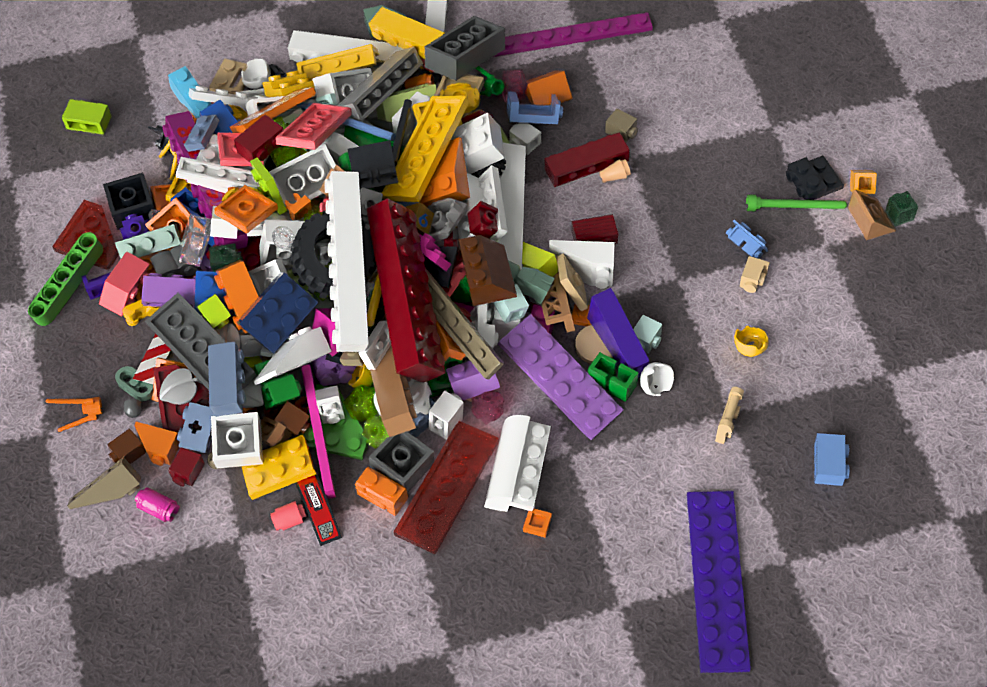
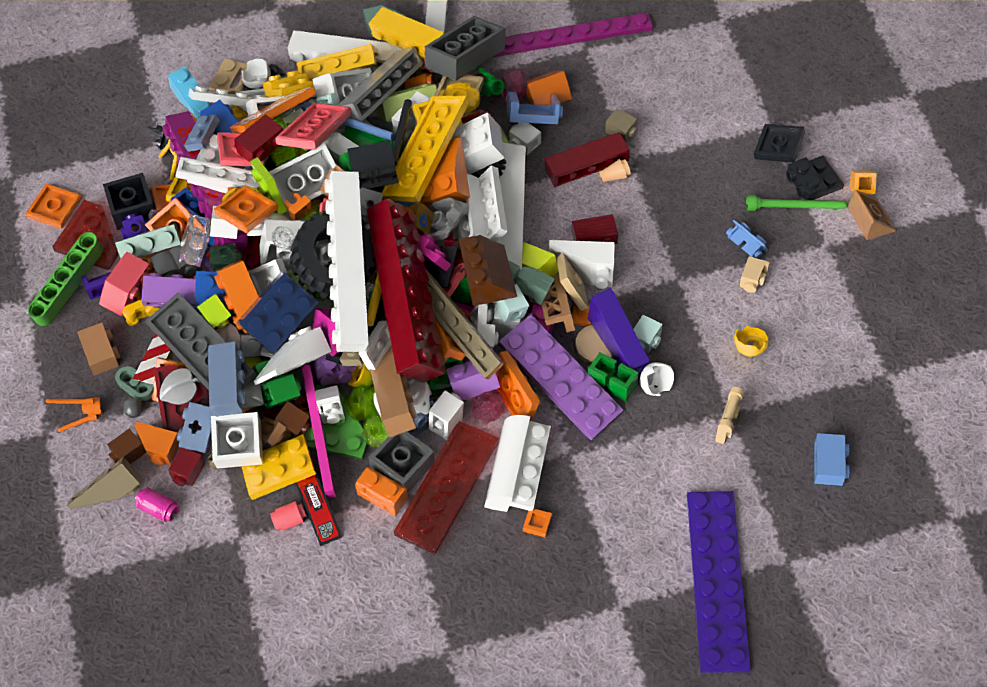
lime brick [62,99,112,135] -> none
dark red brick [467,201,498,239] -> none
clear green brick [885,191,918,227] -> none
none -> orange tile [25,183,82,229]
none -> medium nougat brick [77,323,121,376]
none -> orange plate [496,350,540,421]
none -> black plate [754,124,805,162]

